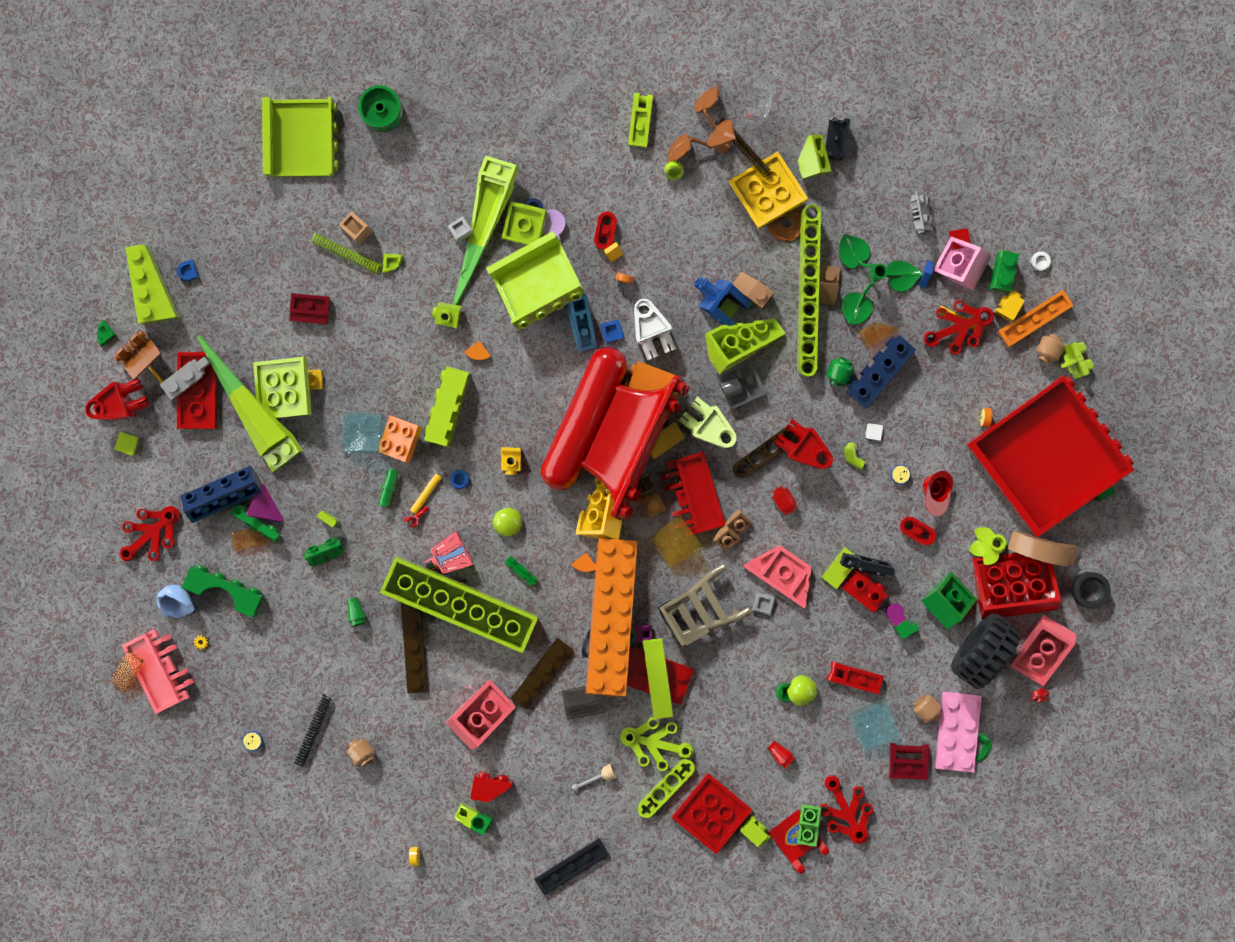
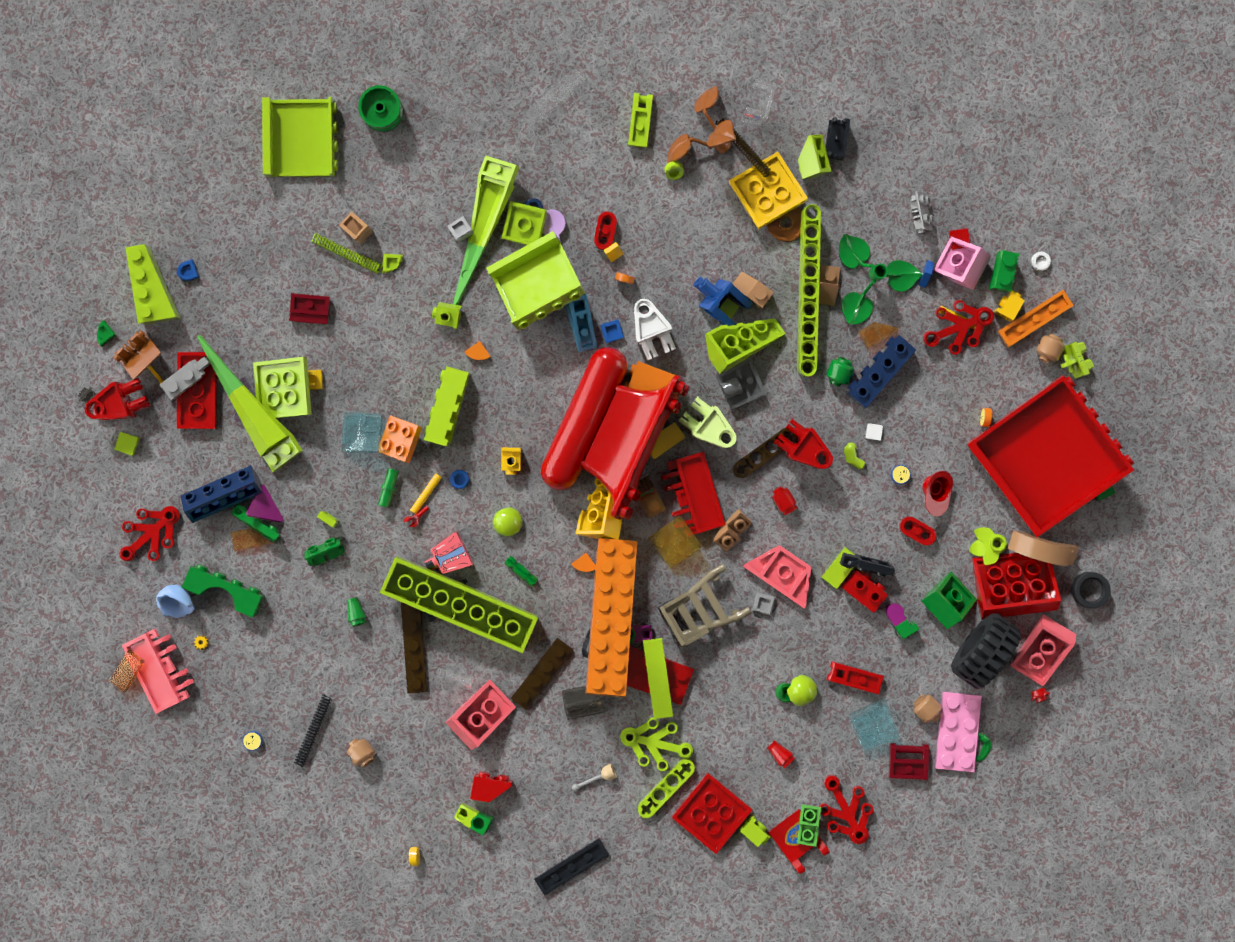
none -> clear smoke plate [77,386,95,404]

